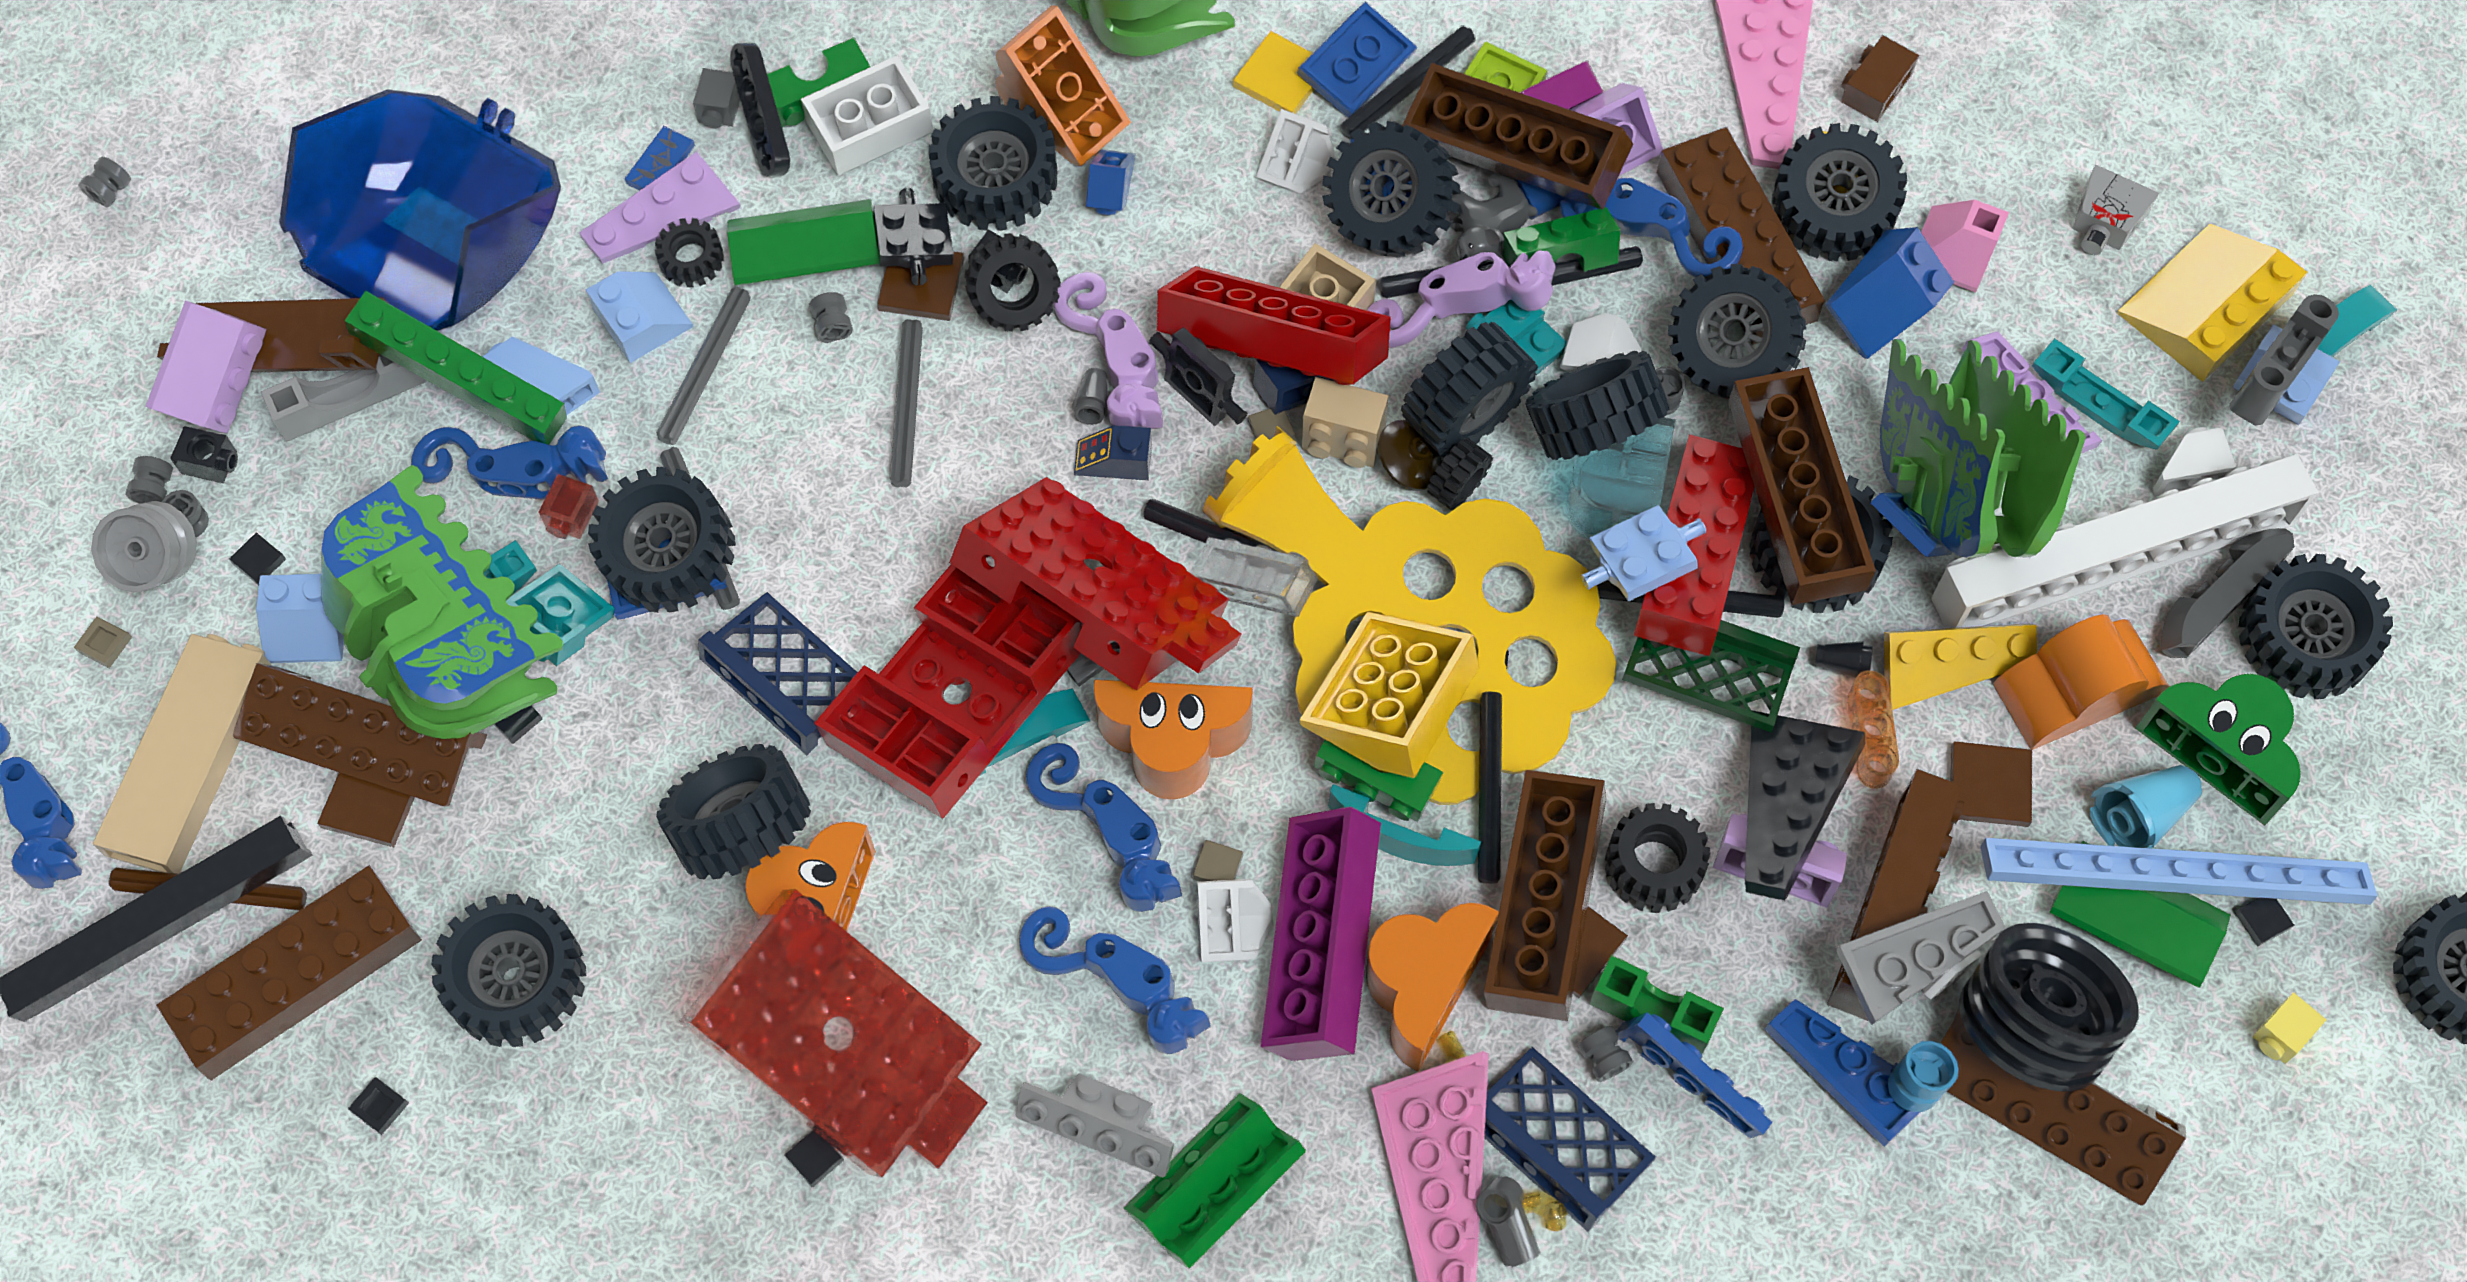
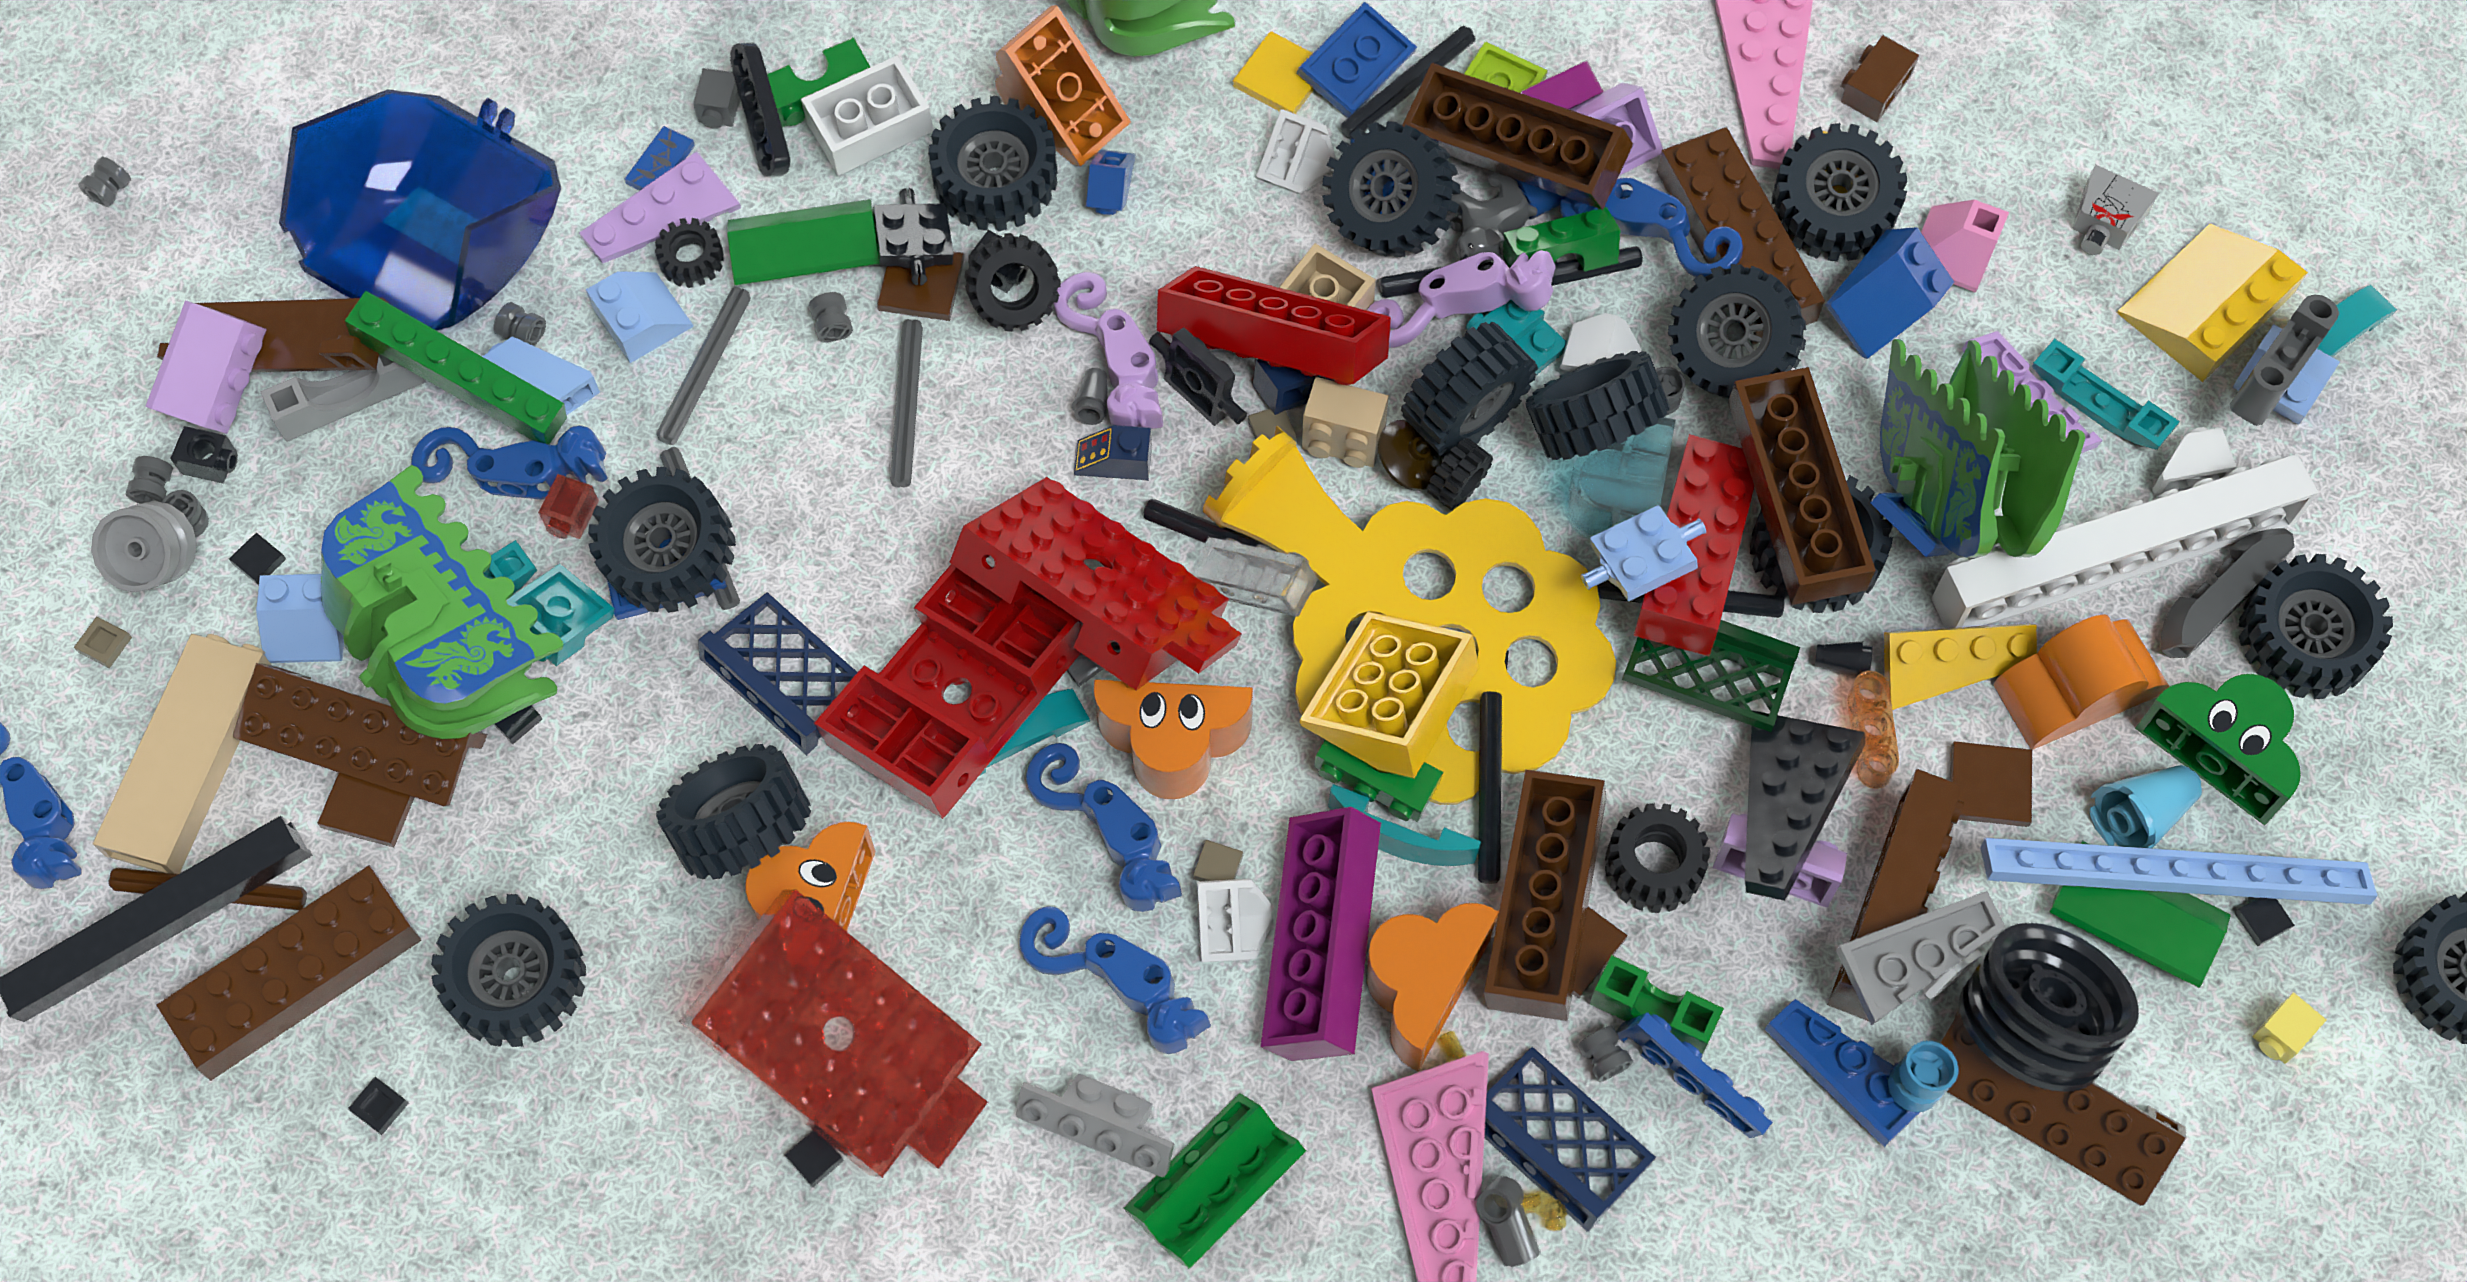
none -> dark grey wheel [494,302,546,346]

